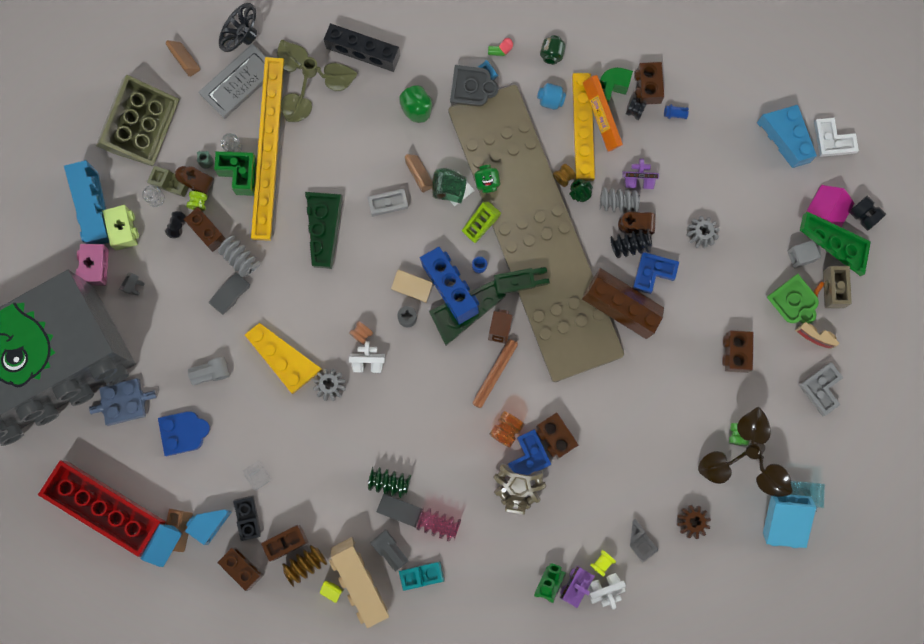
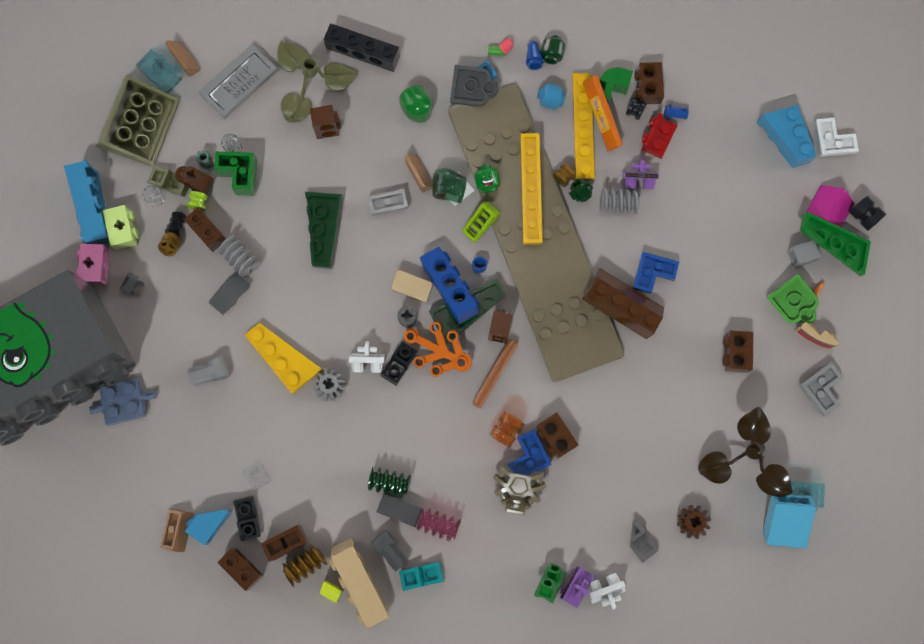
red brick [38,460,166,557] -> none
dark azure slope [140,524,182,567] -> none
blue plate [158,411,210,457] -> none
black wheel [219,3,257,52] -> none
yellow plate [251,57,284,241] -> none
nougat wheel [349,321,373,345] -> none
dark green hinge [494,267,550,295] -> none
neon yellow bush [590,550,616,577] -> none
black piece [610,228,652,259] -> none
reddish brown piece [618,212,655,235] -> none
light grey gear [687,216,720,249] -> none
bright green wheel [729,423,749,446] -> none
dark tan brick [823,266,852,308] -> none
none -> clear light blue brick [136,49,182,94]
none -> pearl gold wheel [158,232,181,256]
none -> reddish brown brick [310,105,341,139]
none -> black slope [380,341,418,386]
none -> orange plant [404,322,472,377]
none -> yellow plate [520,133,543,245]
none -> blue cone [526,41,544,70]
none -> red bracket [641,112,678,159]

